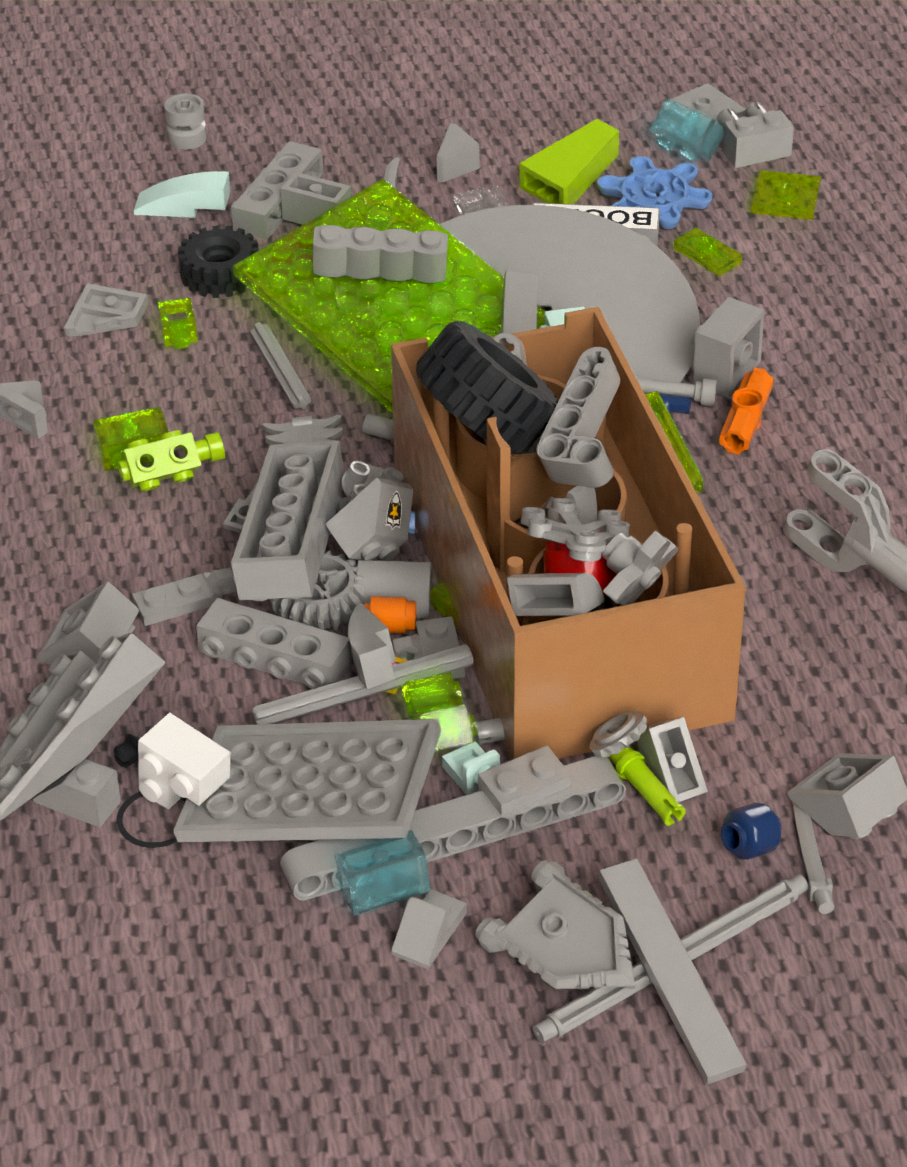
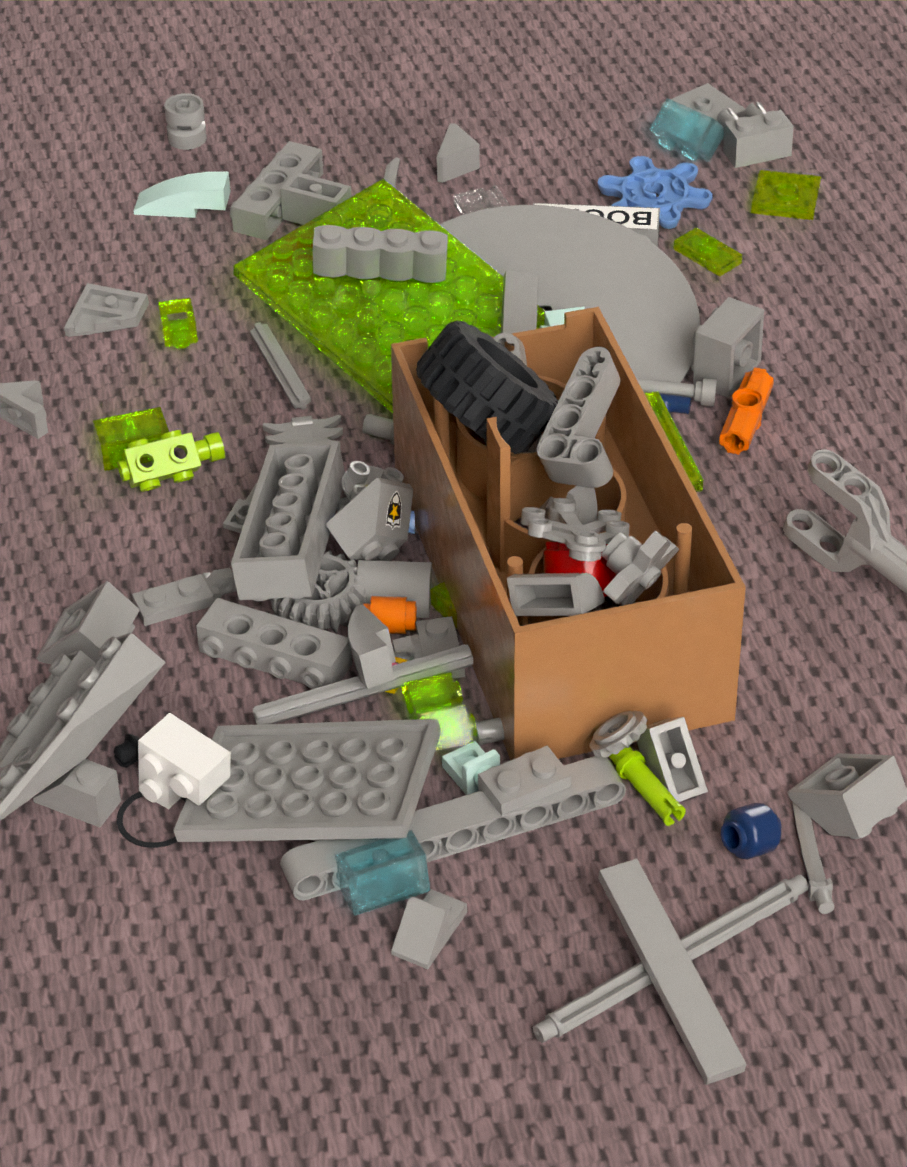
black tyre [178,225,260,298] -> none
light grey shield [475,860,636,990] -> none
lime slope [519,119,619,204] -> none

